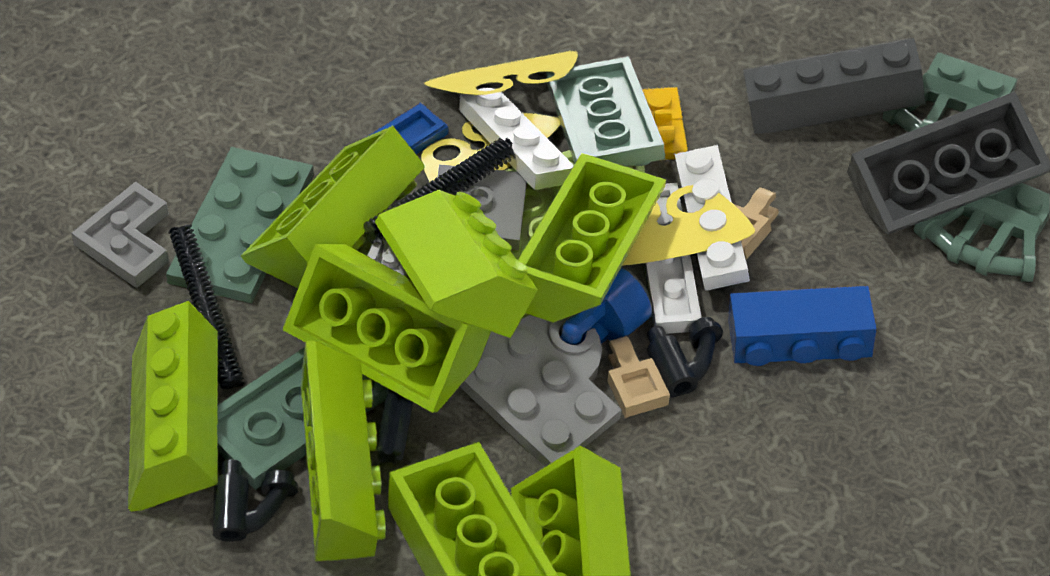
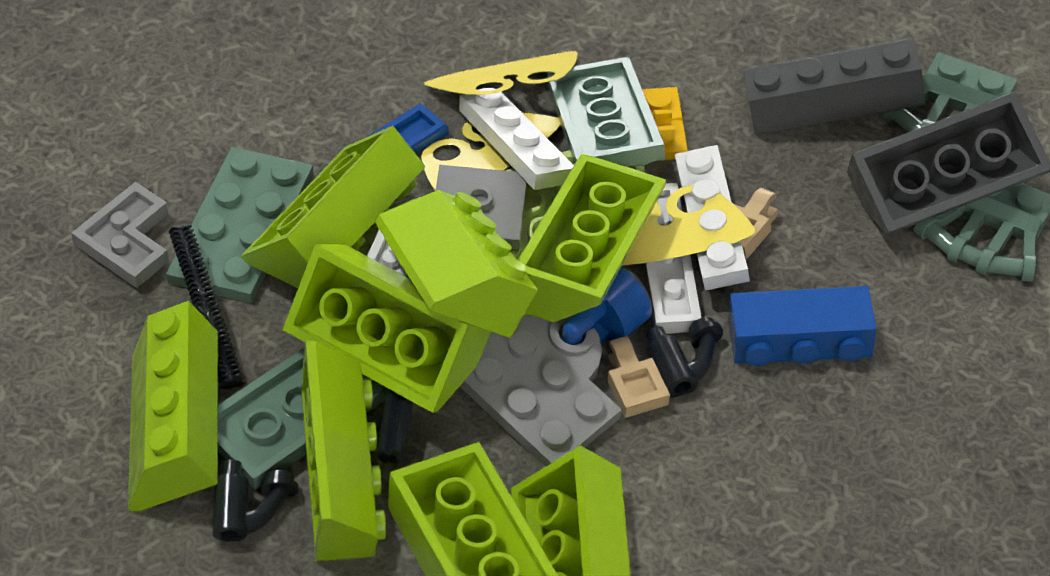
black axle [364,137,516,244] -> none

